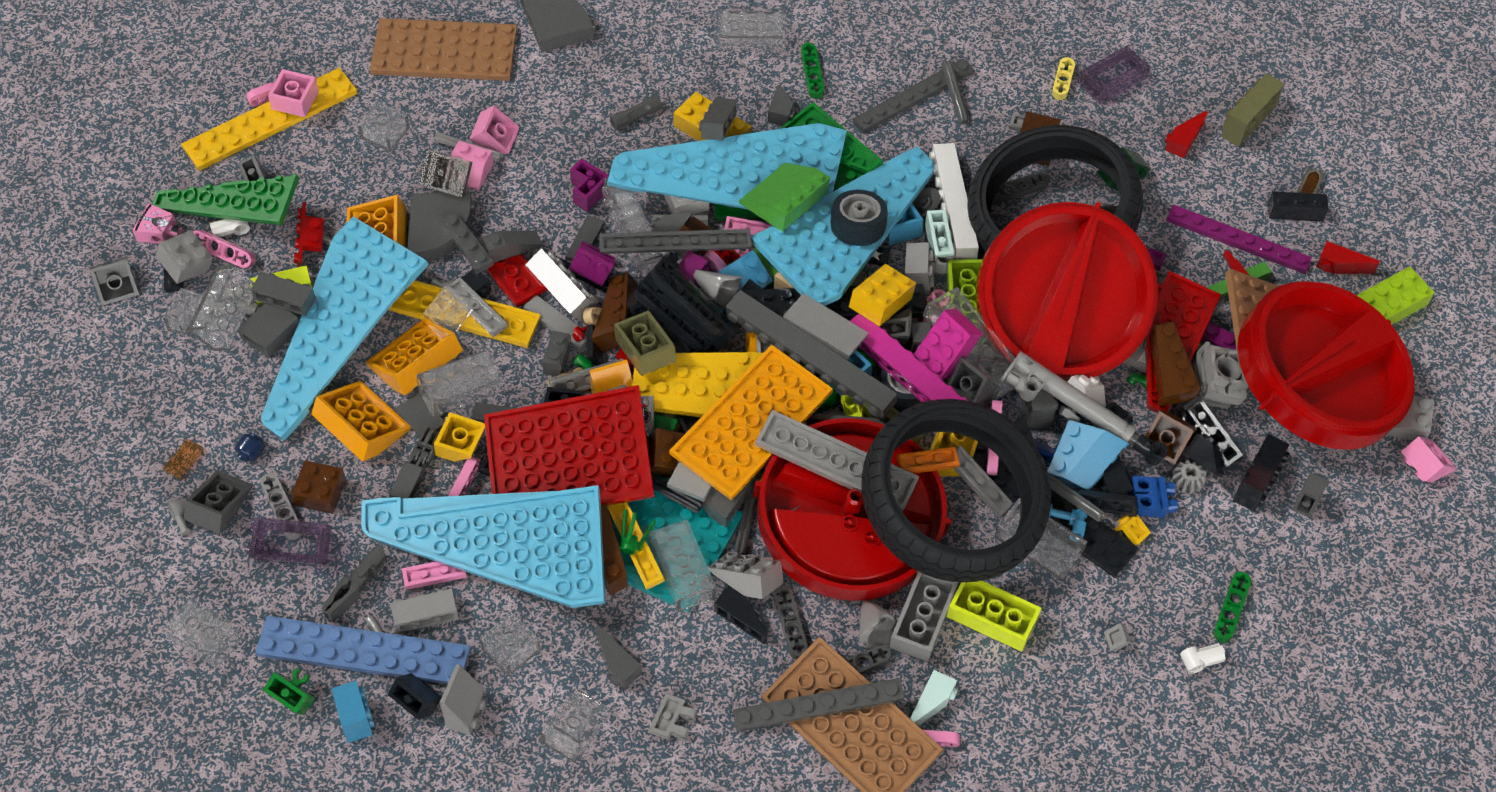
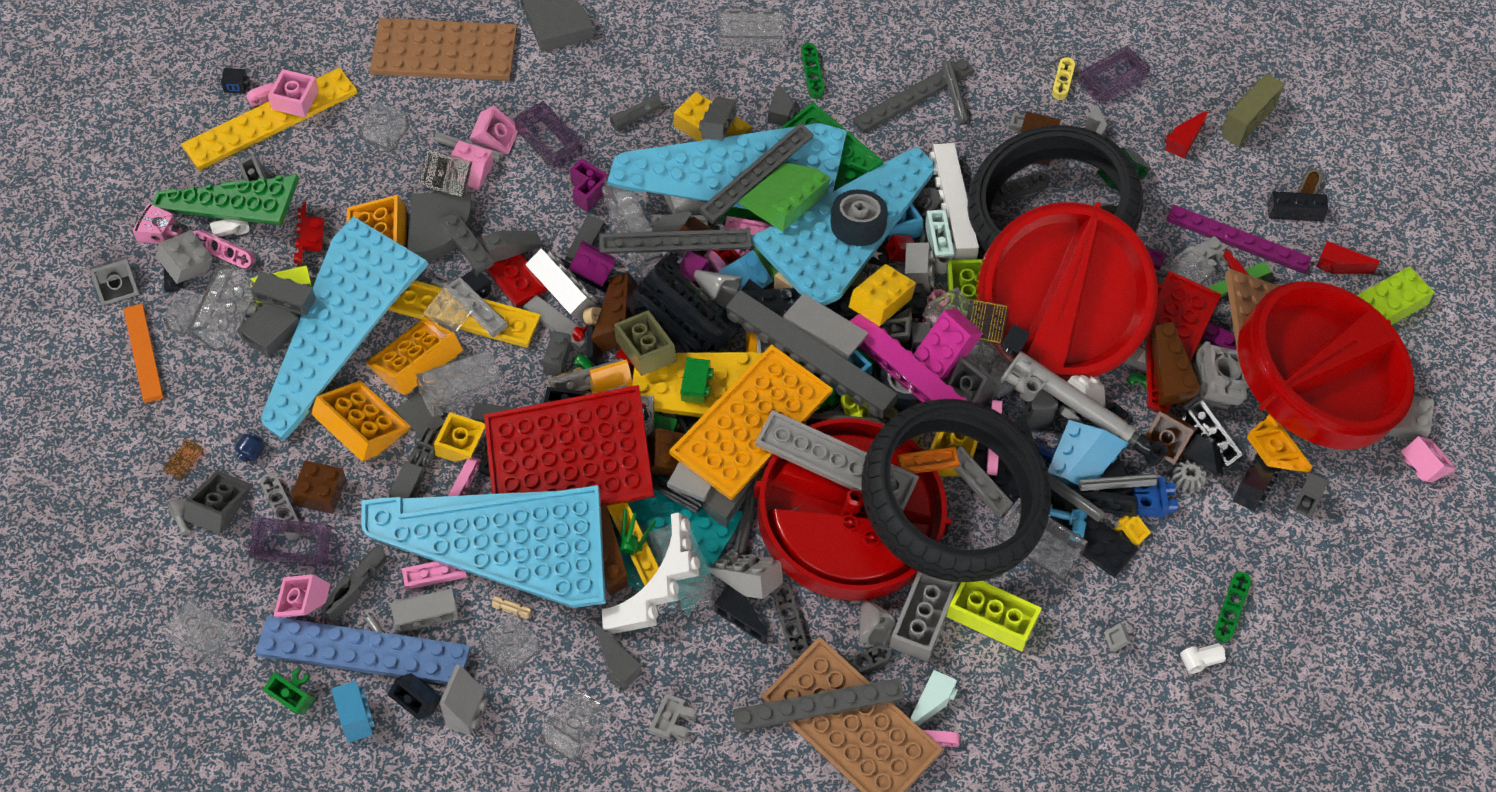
none -> orange tile [123,304,164,404]
none -> black brick [221,68,250,94]
none -> bright pink slope [273,574,330,618]
none -> tan axle [492,596,532,619]
none -> clear purple piece [515,101,583,170]
none -> white arch [602,513,700,634]
none -> green brick [680,357,714,404]
none -> dark grey plate [699,123,814,224]
none -> red brick [884,235,914,262]
none -> clear smoke tile [966,299,1009,345]
none -> black brick [1001,324,1030,357]
none -> dark grey axle [1078,474,1157,491]
none -> light grey slope [1085,105,1107,136]
none -> clear plate [1163,245,1216,285]
none -> light grey plate [1185,236,1228,274]
none -> light orange wing [1247,414,1312,473]

